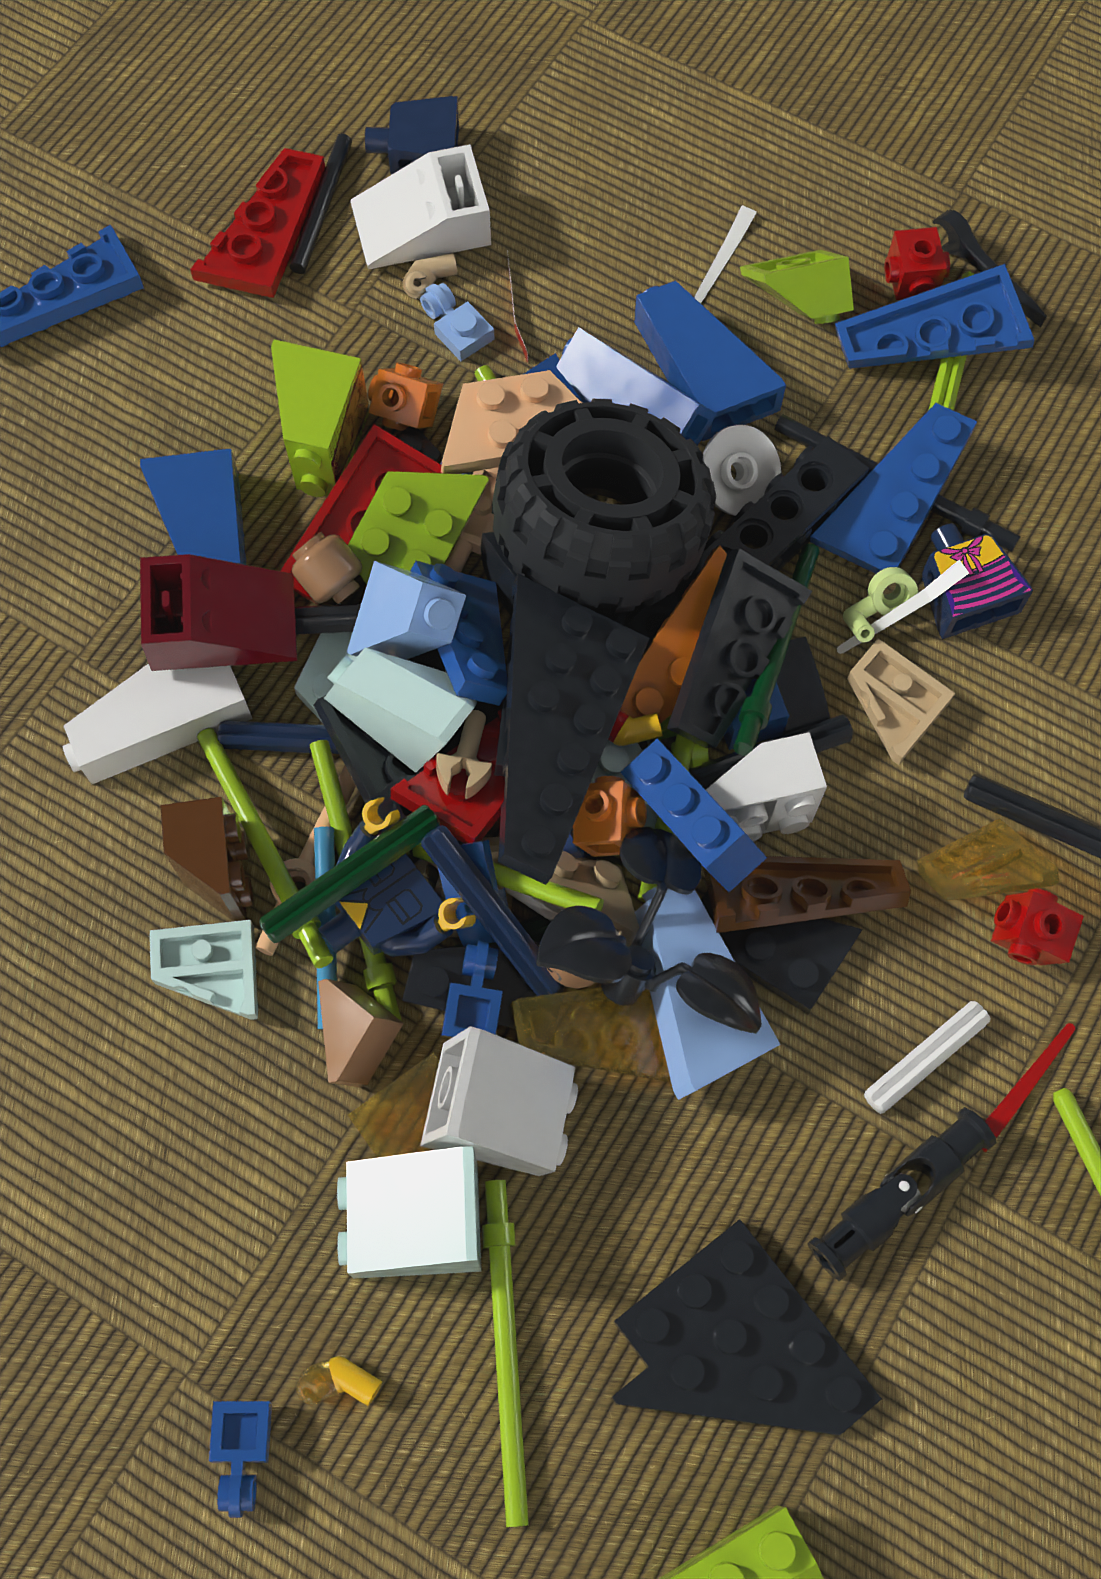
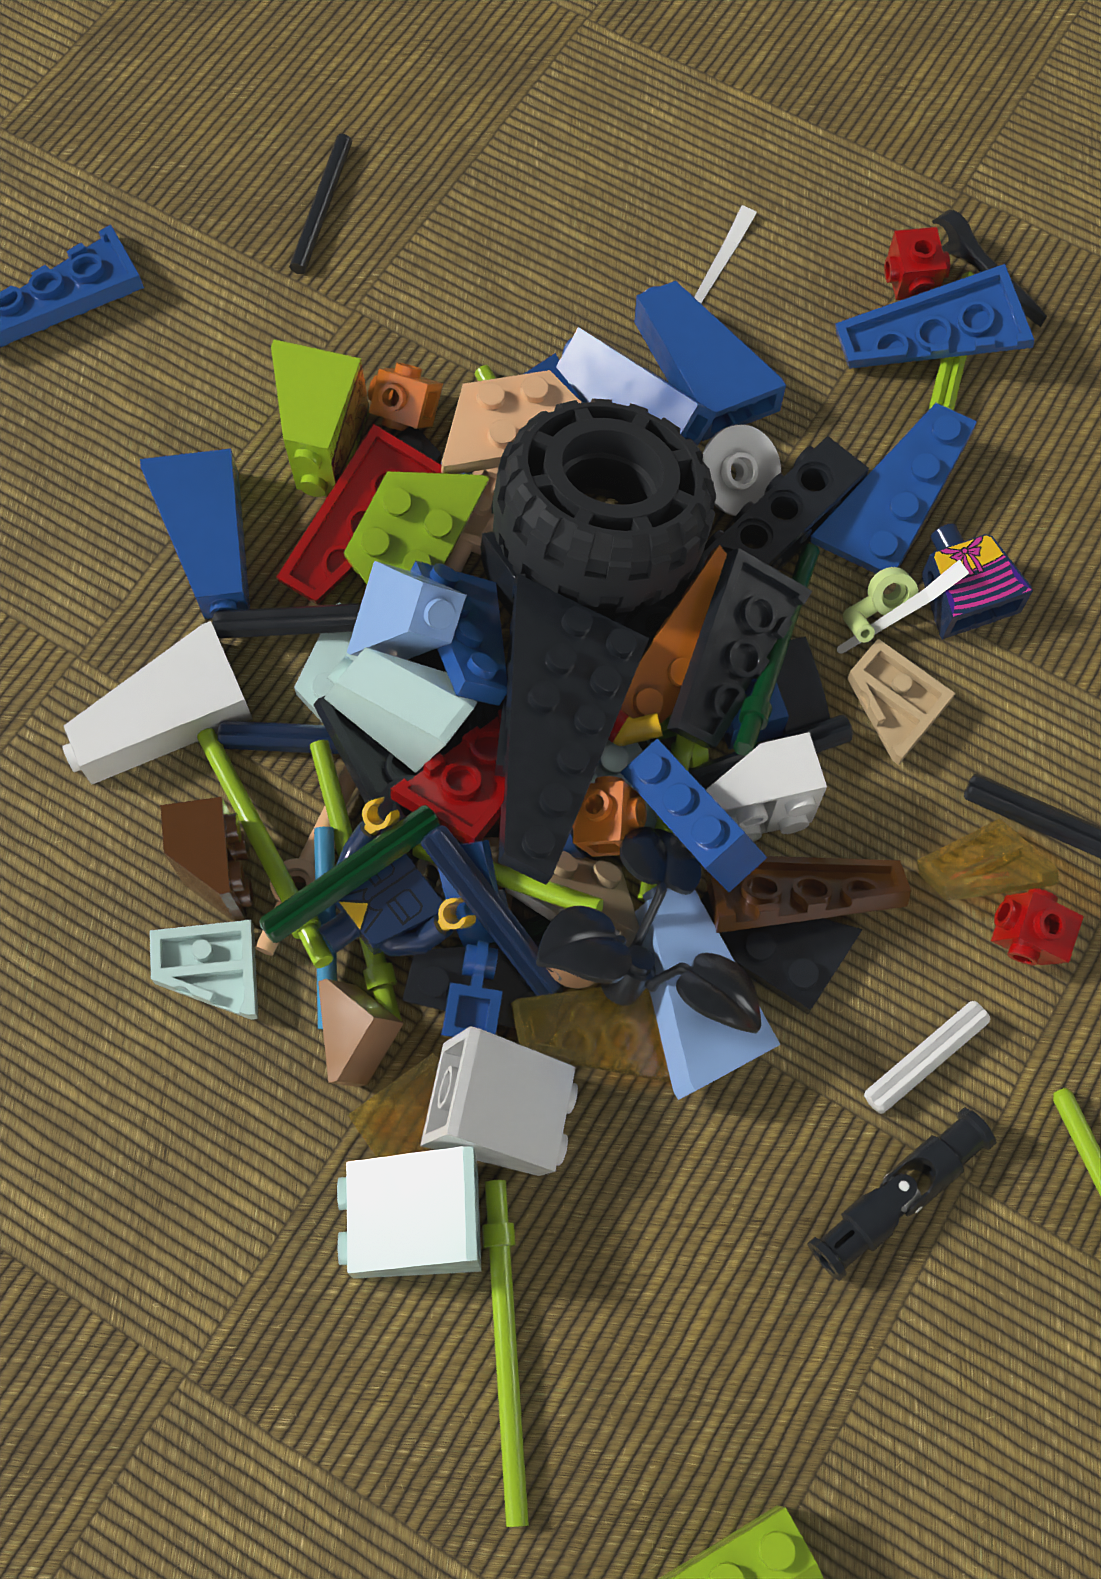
dark red slope [140,554,298,671] -> none
red wing [190,148,325,298] -> none
blue plate [209,1401,272,1518] -> none
medium nougat head [292,532,362,604] -> none
arm [296,1356,383,1406] -> none
white slope [351,144,491,270] -> none
dark blue torso [365,96,460,175] -> none
tan arm [403,253,457,298] -> none
light blue plate [420,283,495,362] -> none
tan bar [436,710,492,799] -> none
red sticker [507,250,528,363] -> none
black wing [611,1219,882,1435] -> none
lime slope [740,250,854,324] -> none
black bar [774,414,1021,552] -> none
red sticker [982,1023,1075,1153] -> none

